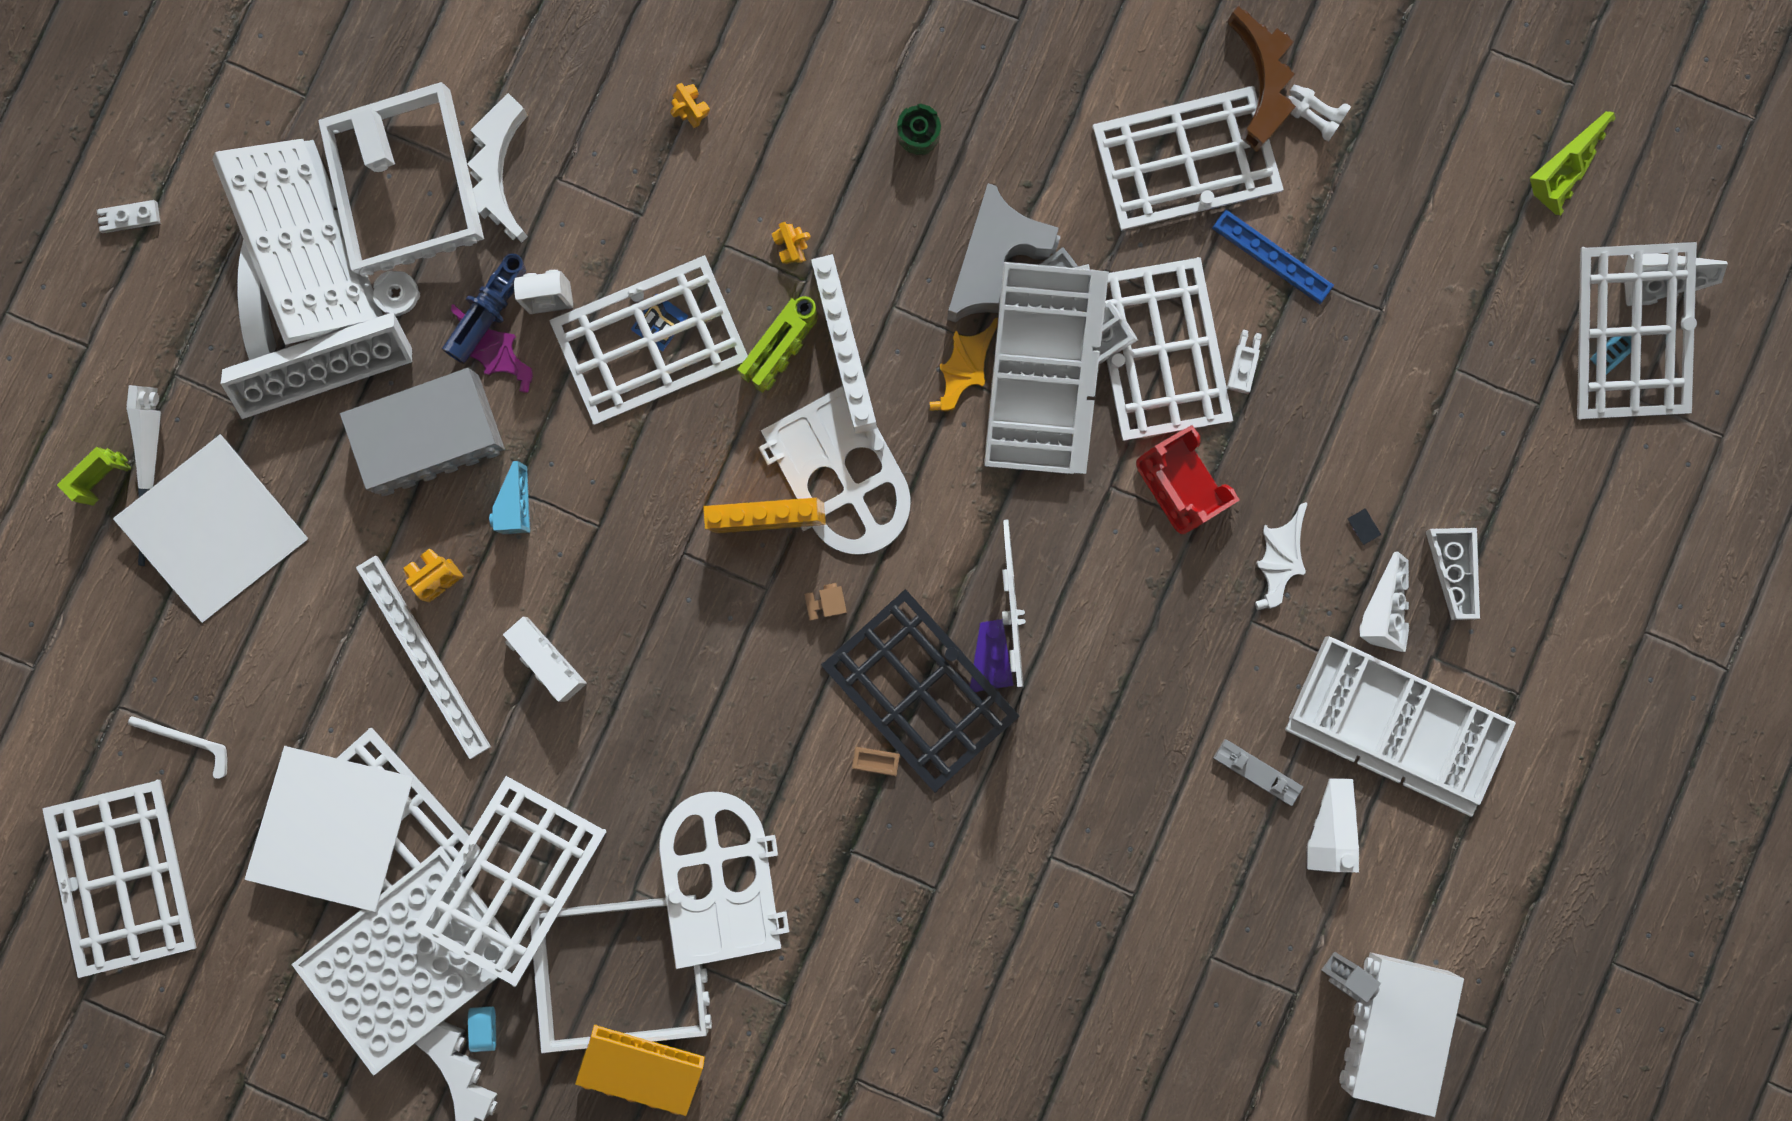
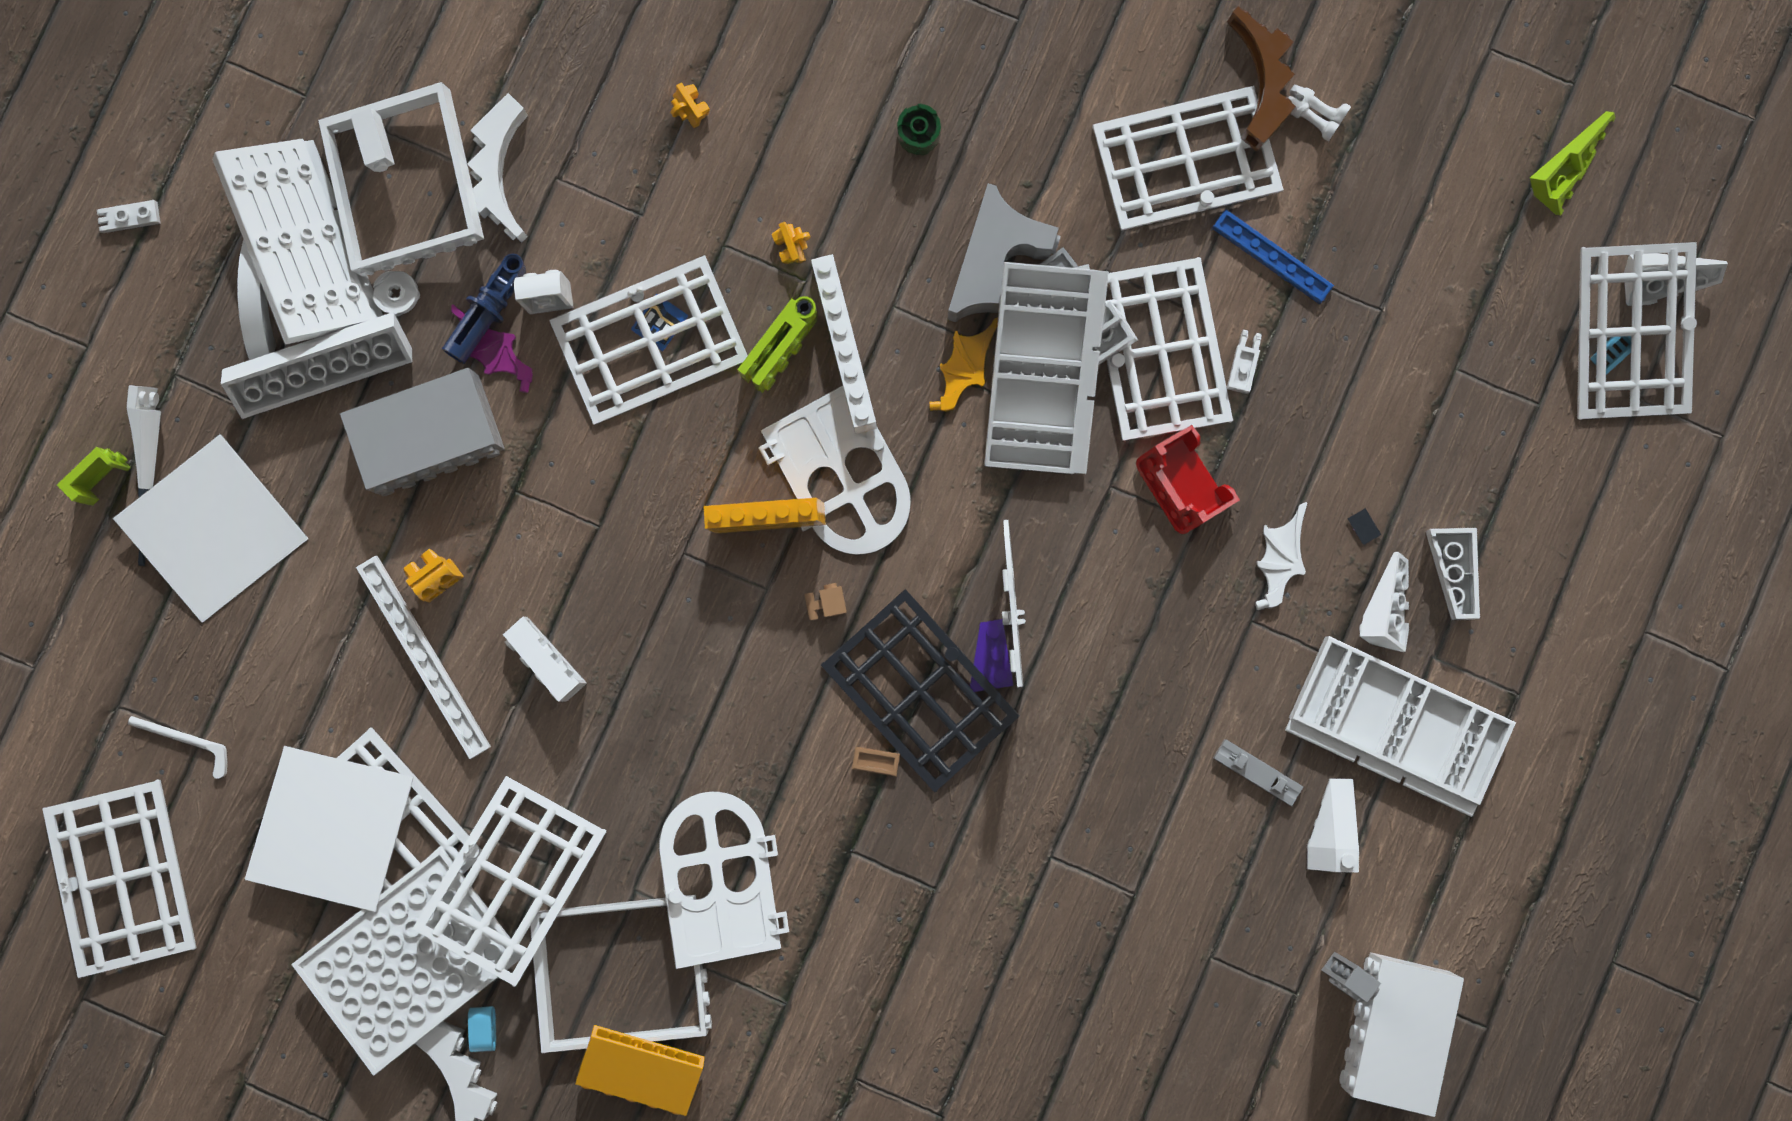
medium azure slope [489,461,530,534] -> none

